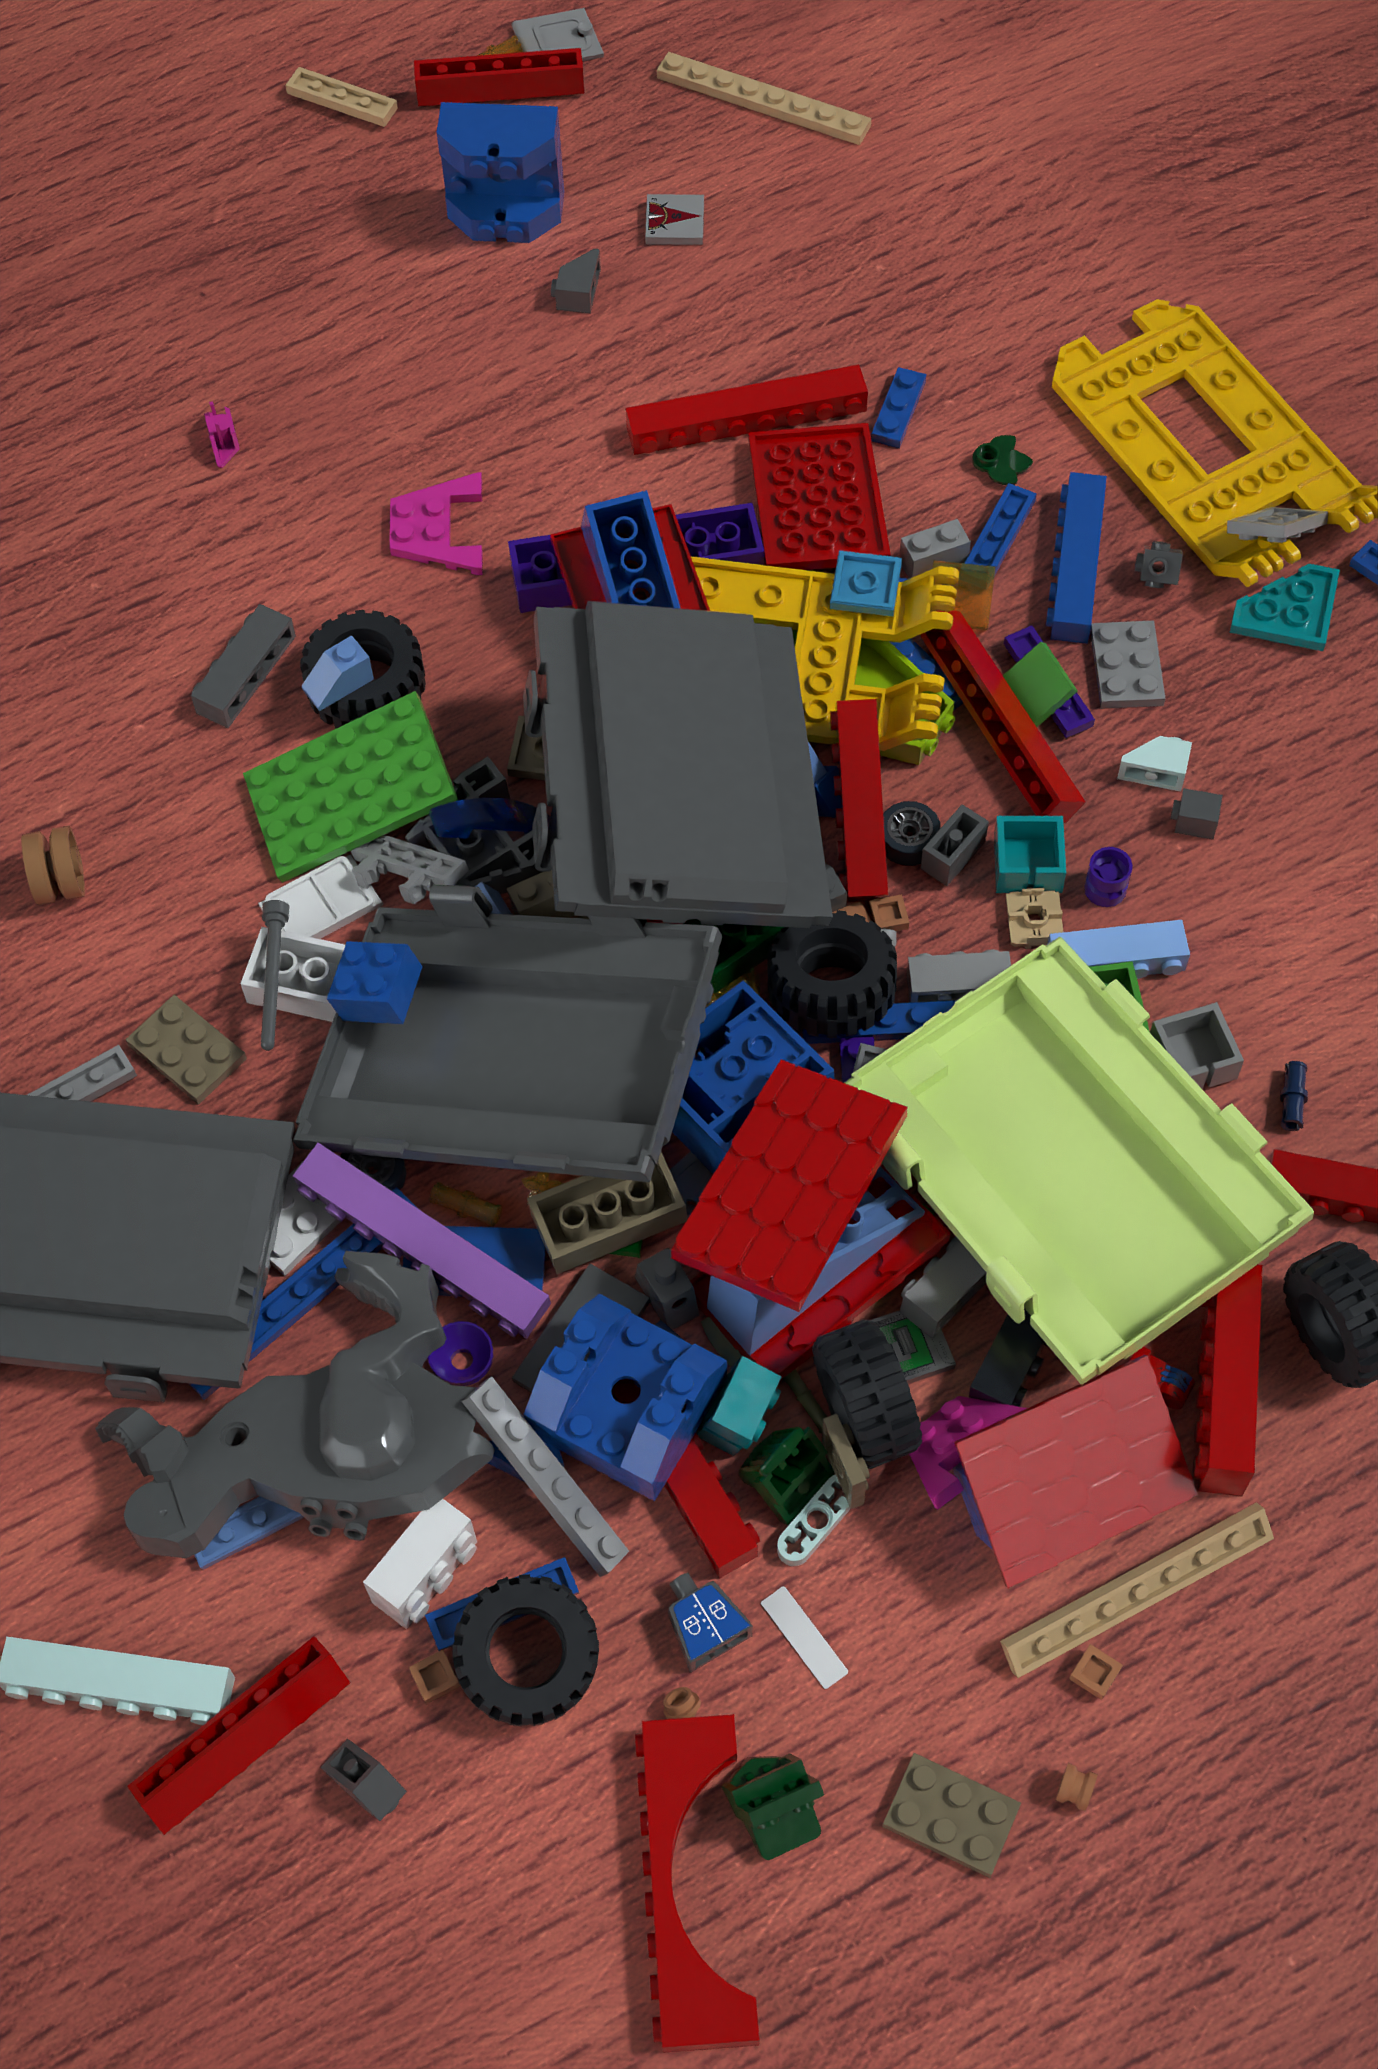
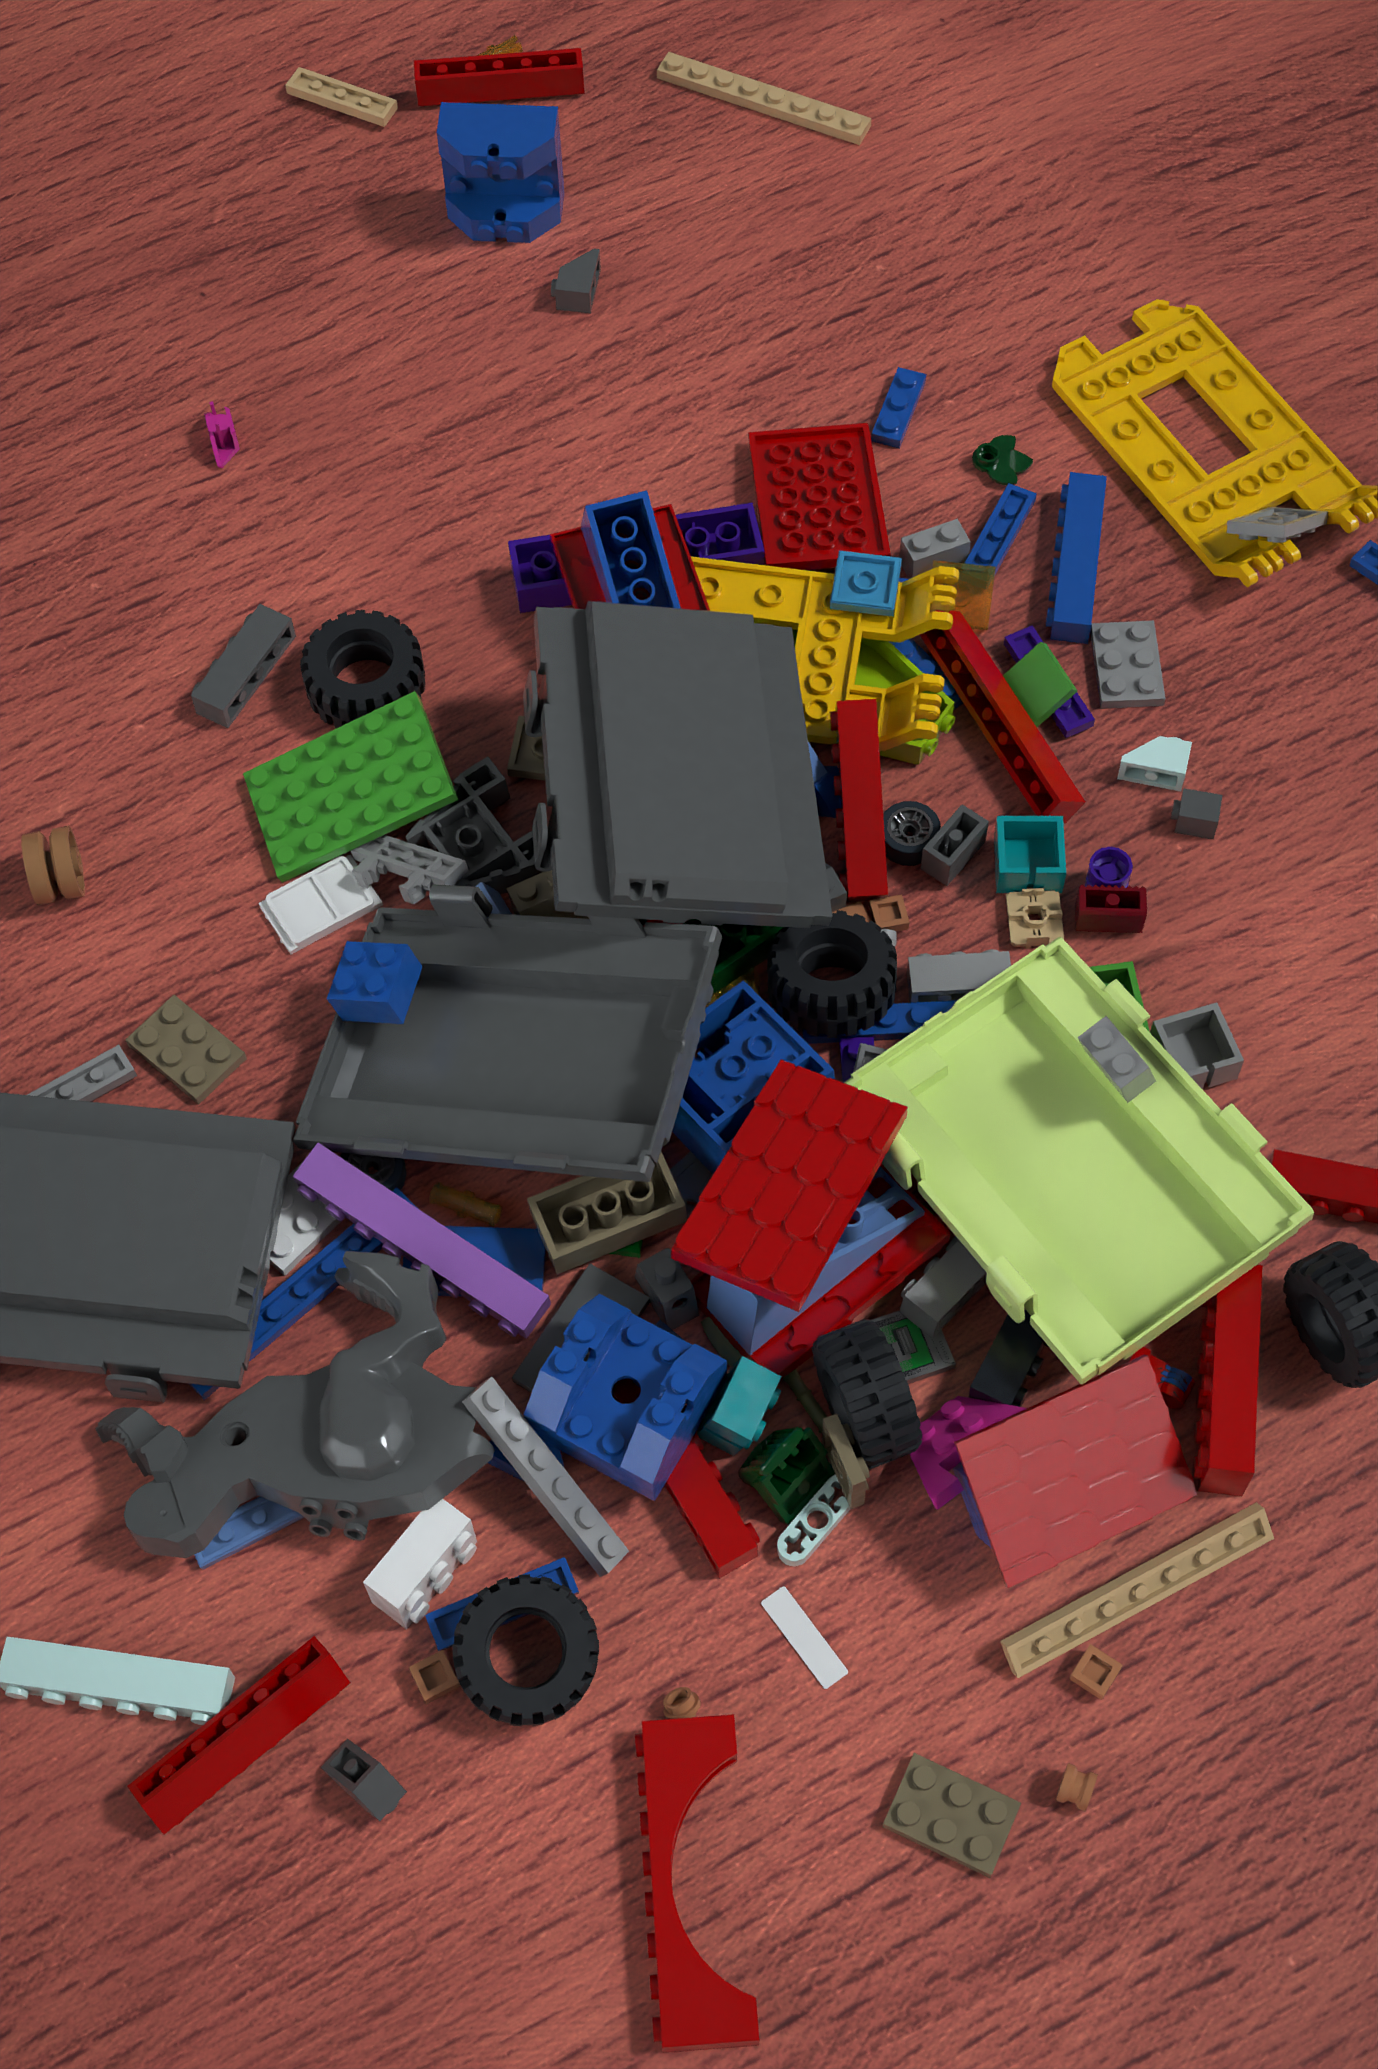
white brick [240,927,345,1022] -> none
dark grey piece [261,900,290,1051] -> none
medium blue slope [302,636,374,711] -> none
dark pink wing [389,472,483,575] -> none
dark purple piece [428,1321,493,1386] -> none
clear blue slope [429,798,550,838] -> none
light grey container [512,8,604,61] -> none
clear yellow plant [521,1172,564,1204] -> none
red brick [625,364,868,455] -> none
light grey tile [645,194,704,245] -> none
torso [668,1573,753,1673] -> none
dark green piece [721,1753,824,1860] -> none
light blue brick [1047,920,1190,979] -> none
dark grey brick [1135,541,1183,588] -> none
teal plate [1229,564,1340,651] -> none
dark blue pin [1280,1061,1308,1131] -> none
none -> dark red brick [1075,884,1147,933]
none -> light grey brick [1078,1016,1156,1103]

